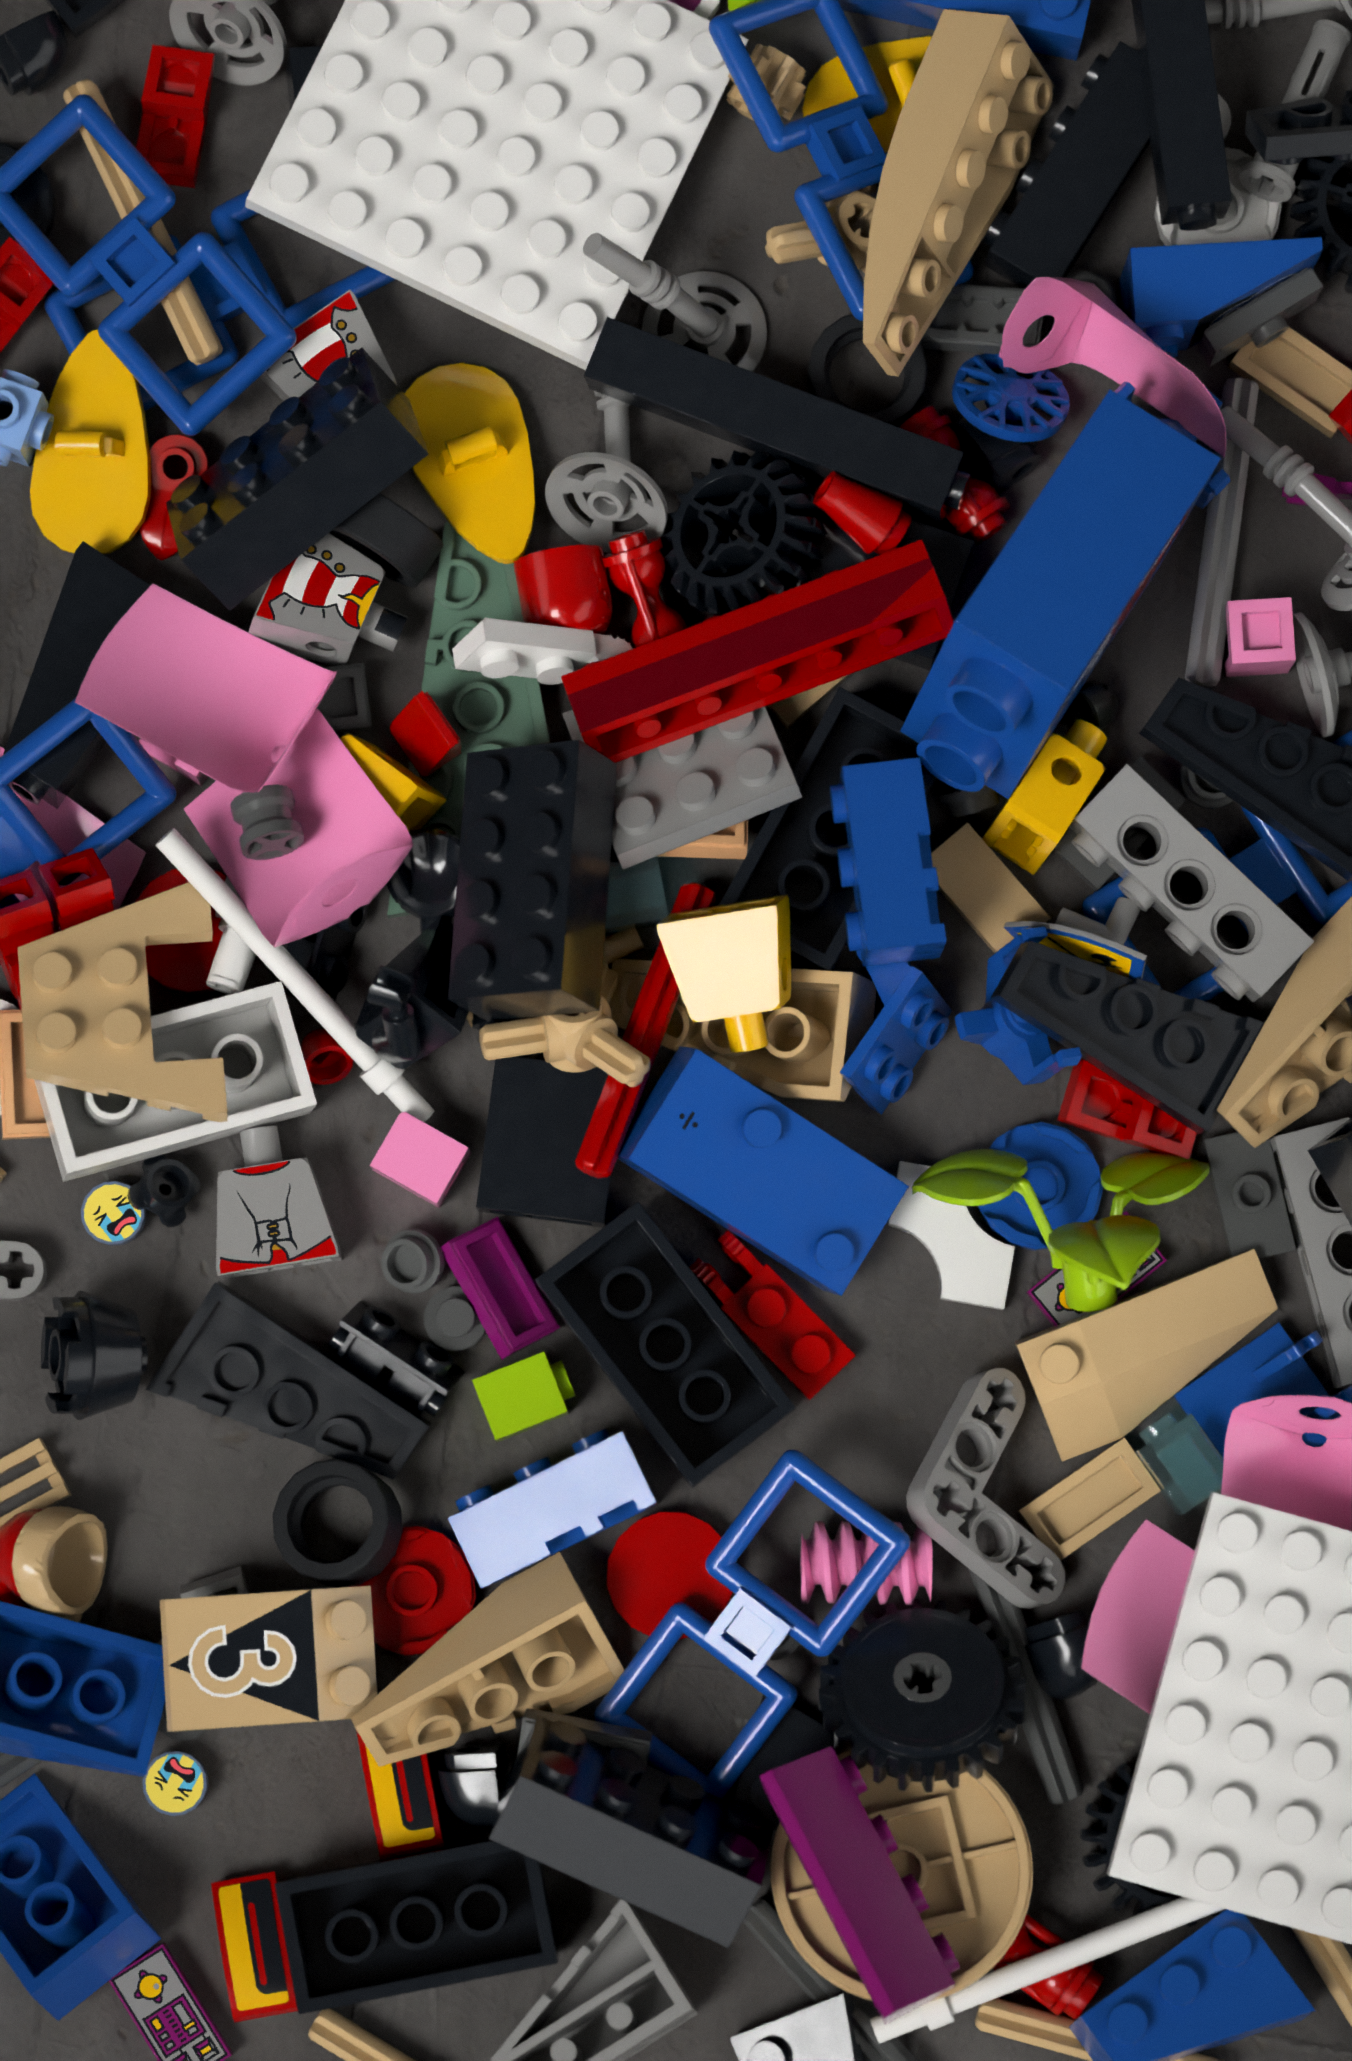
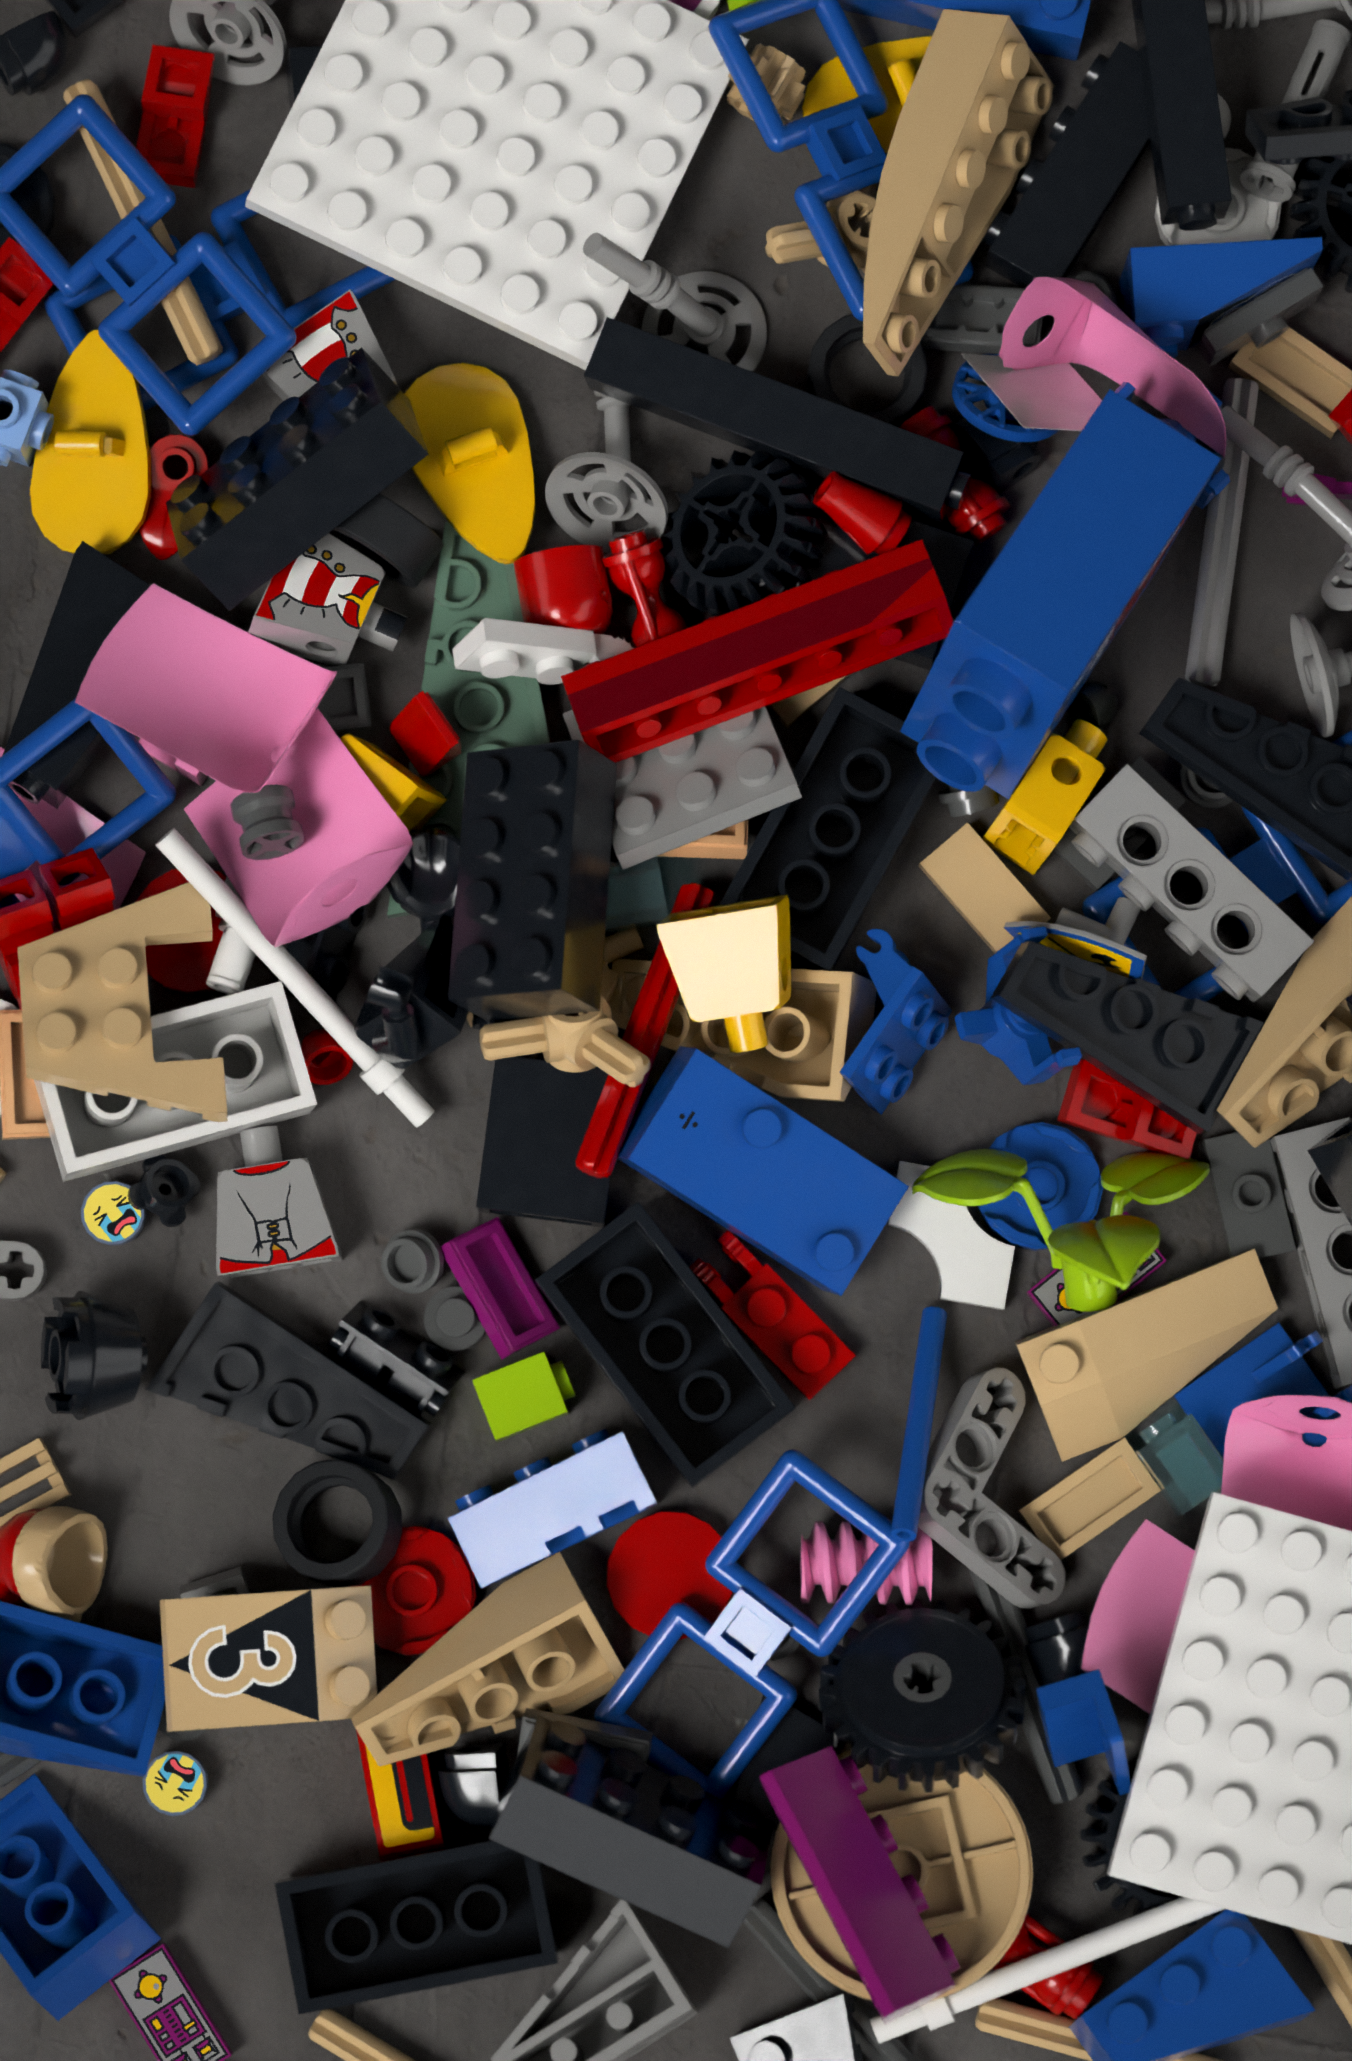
slope [211,1871,298,2023] -> none
bright pink panel [370,1112,471,1208] -> none
blue wedge [830,758,947,966] -> none
bright pink panel [1225,597,1296,677] -> none
none -> blue piece [891,1307,947,1542]
none -> sticker [961,354,1102,431]
none -> blue panel [1036,1669,1131,1795]

